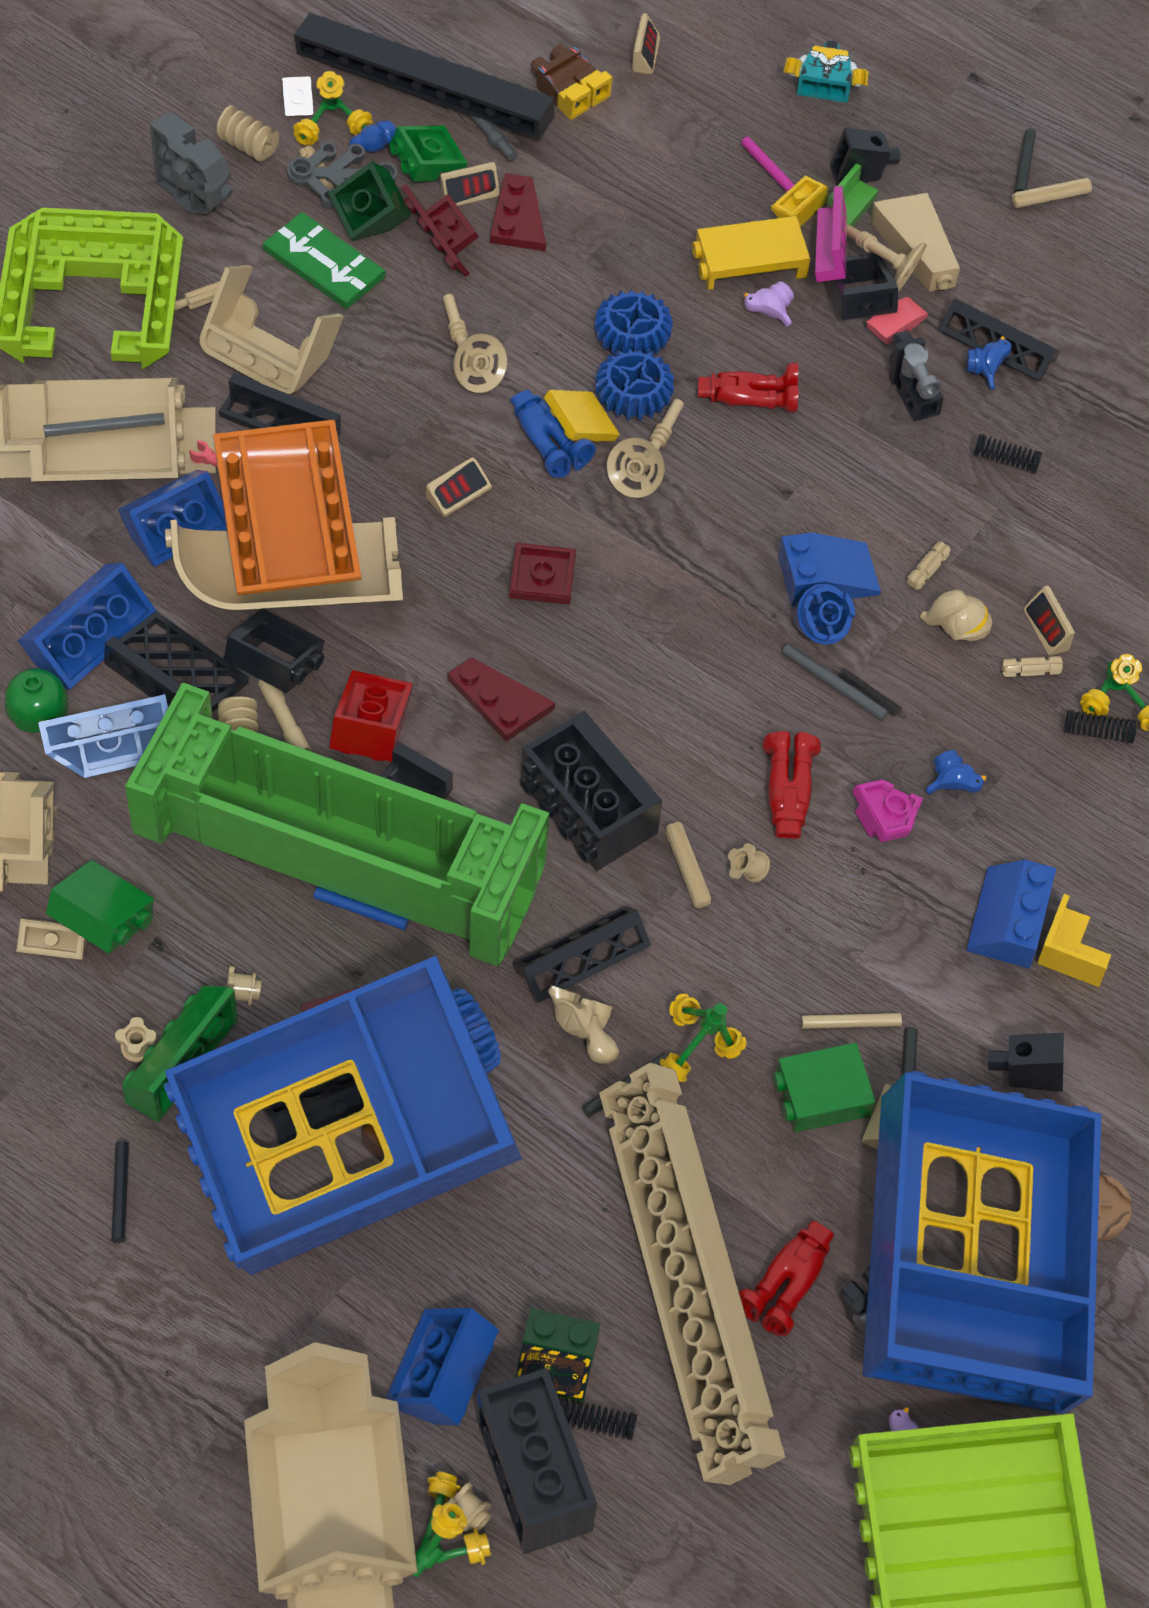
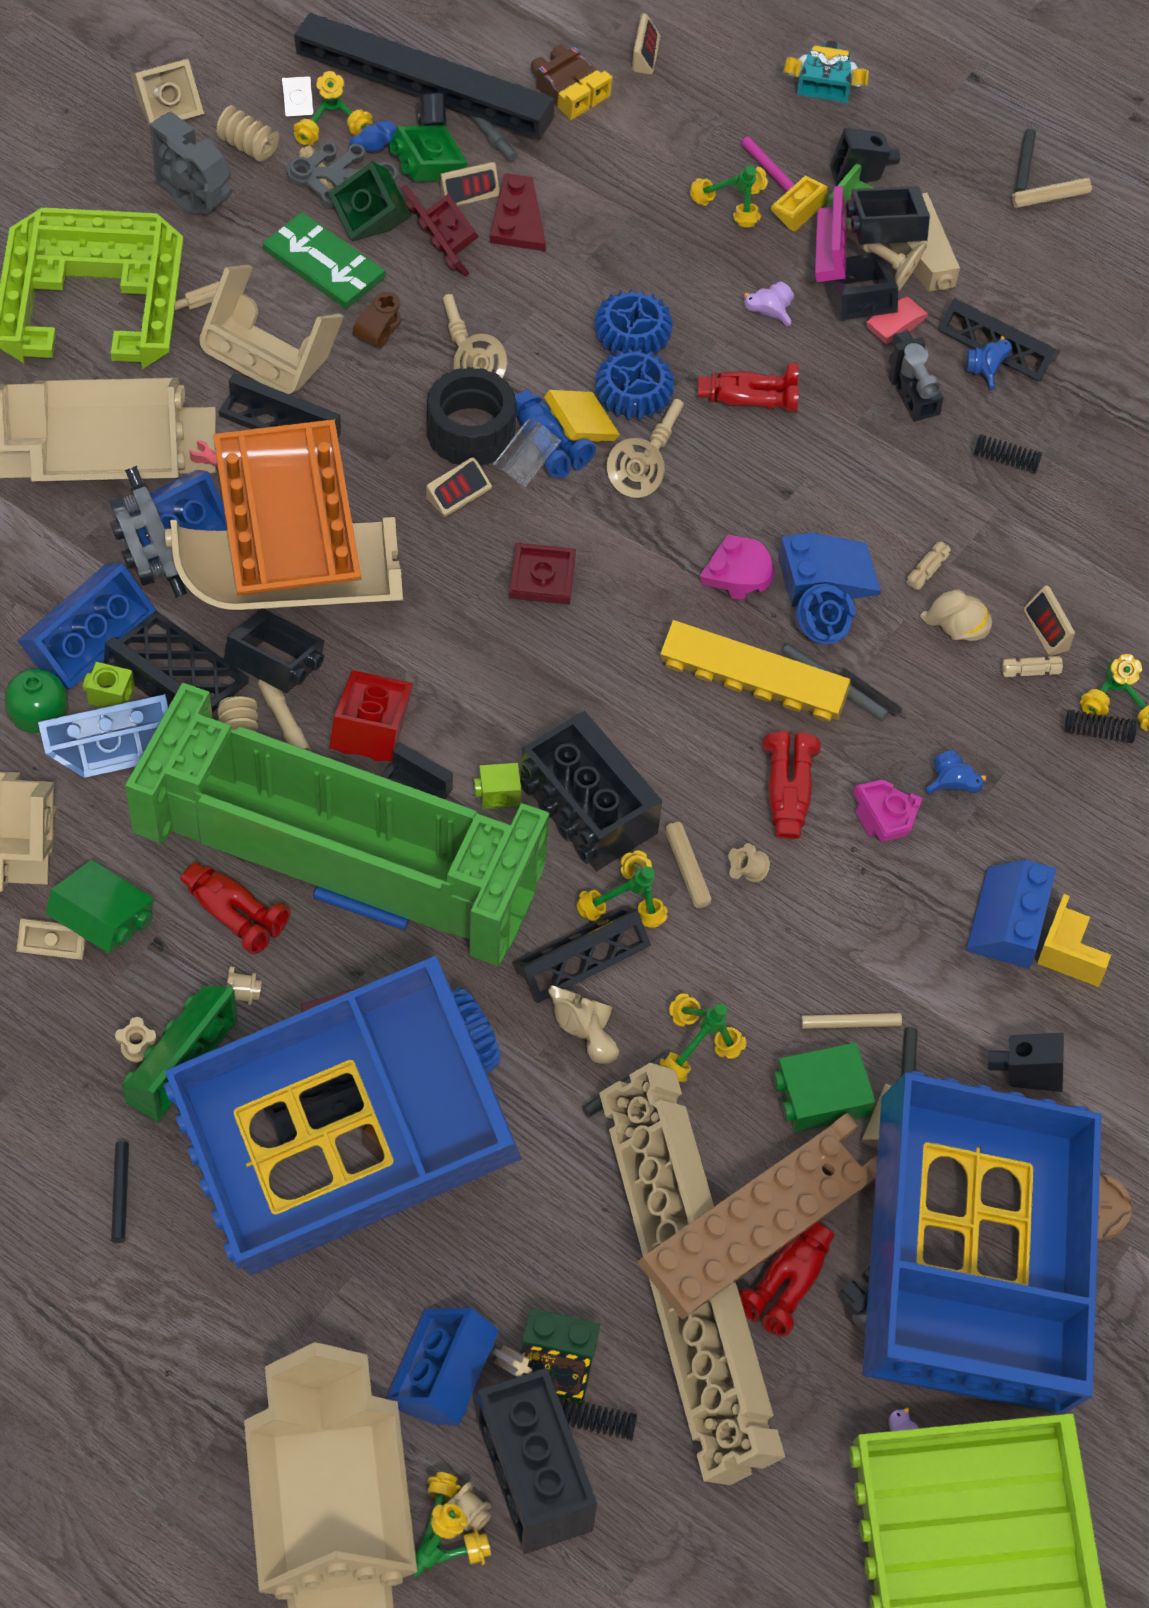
dark grey bar [43,413,165,437] -> none
dark red wing [447,657,555,742] -> none
yellow panel [692,216,810,290] -> none
none -> lime brick [83,662,135,708]
none -> piece [109,466,187,598]
none -> tan slope [130,59,204,126]
none -> red piece [180,862,291,955]
none -> reddish brown piece [352,292,401,349]
none -> black piece [416,94,447,126]
none -> black tyre [427,367,516,466]
none -> lime brick [474,763,521,809]
none -> tan axle [492,1345,532,1377]
none -> clear panel [493,419,561,488]
none -> yellow plant [577,850,668,928]
none -> medium nougat hinge [637,1113,878,1320]
none -> yellow brick [660,620,850,722]
none -> yellow plant [690,165,768,228]
none -> dark pink slope [699,534,775,599]
none -> black window [846,186,930,244]

